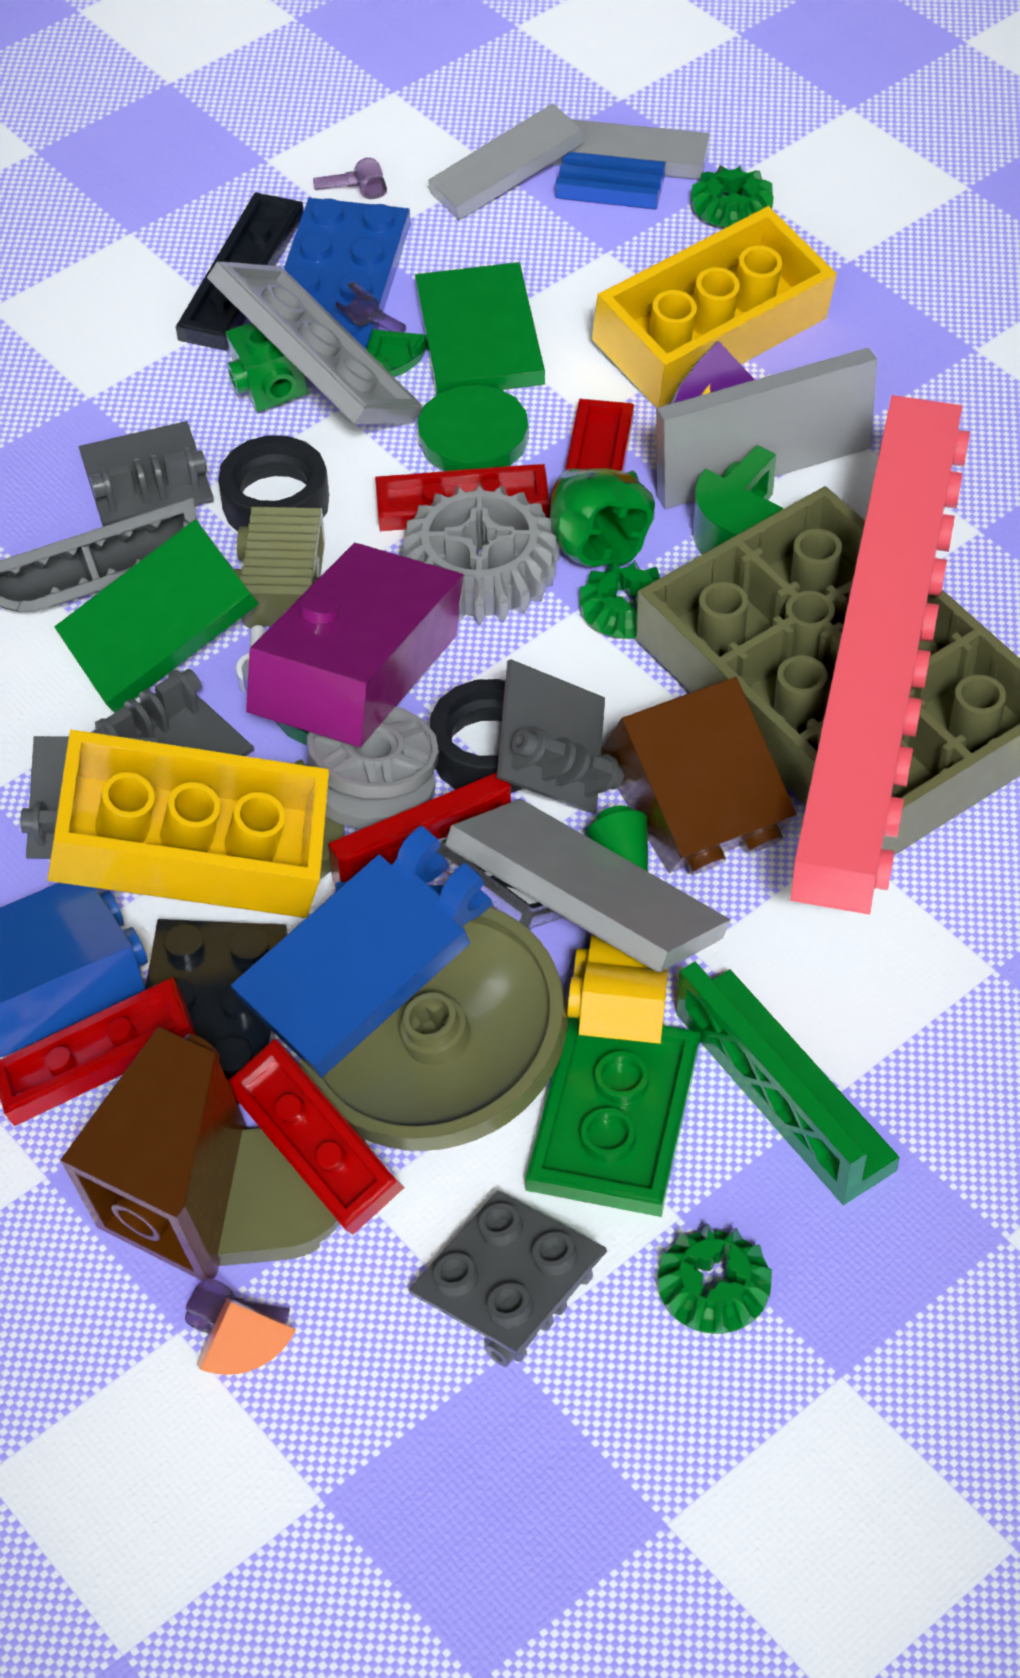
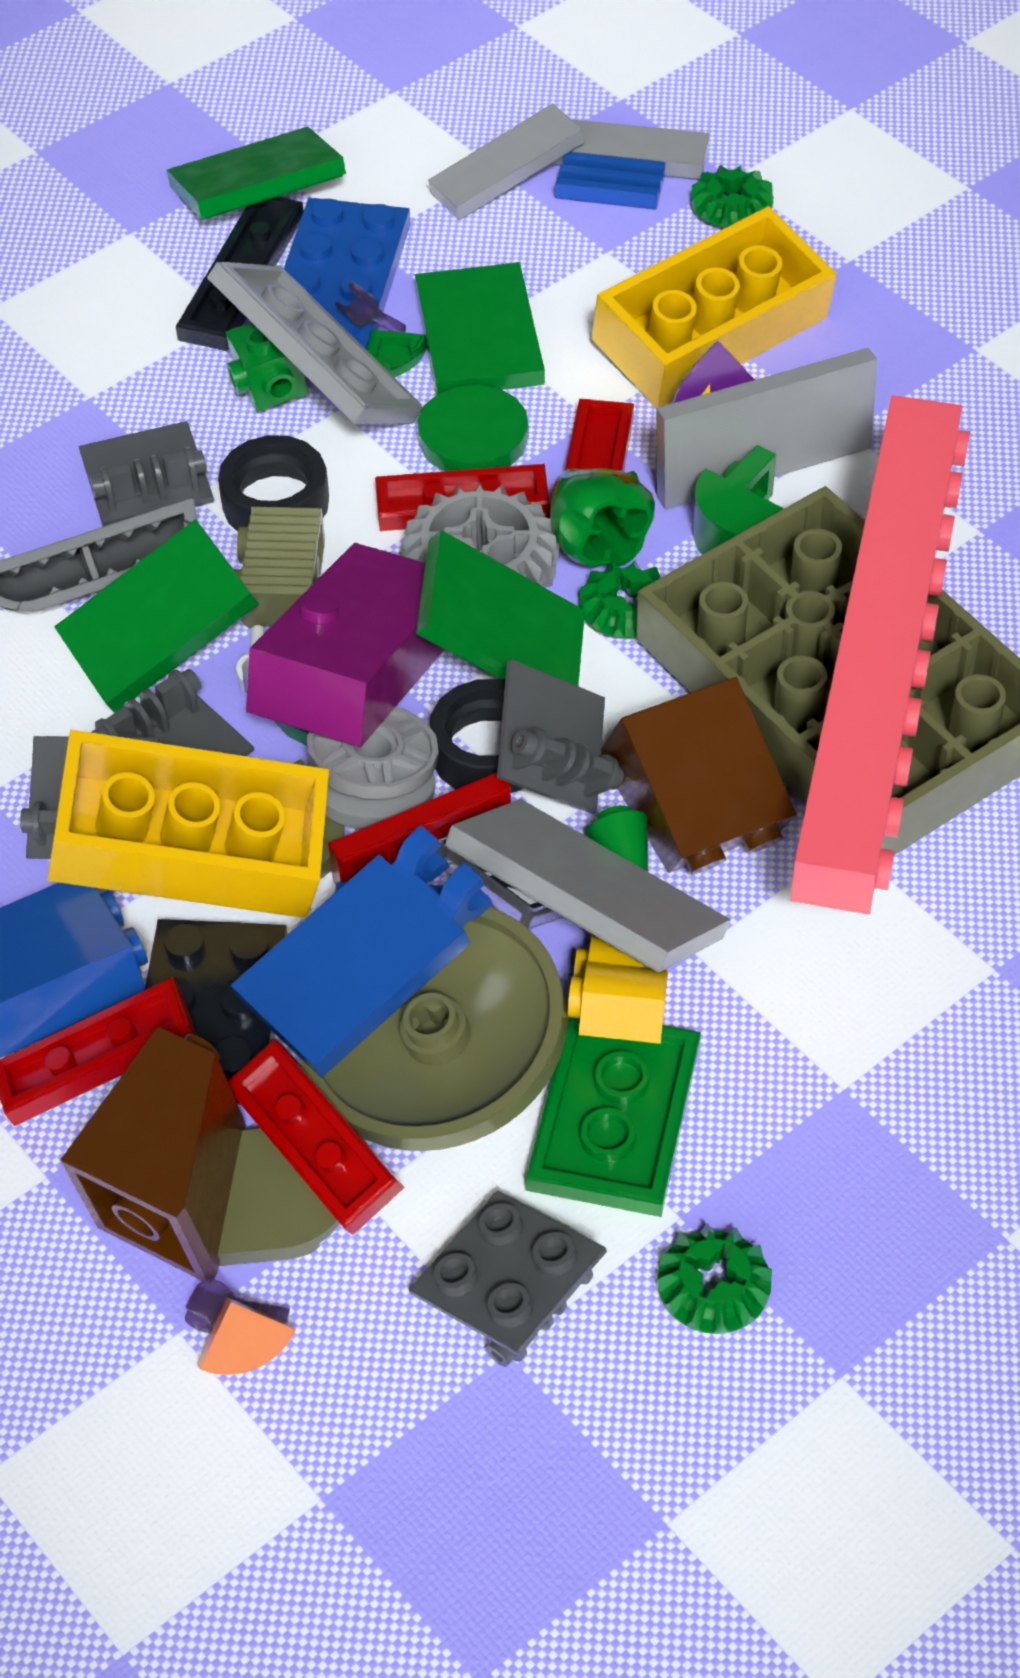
clear purple hand [313,157,387,199] -> none
green fence [677,961,900,1206] -> none
none -> green tile [166,126,346,220]
none -> green tile [416,530,585,686]

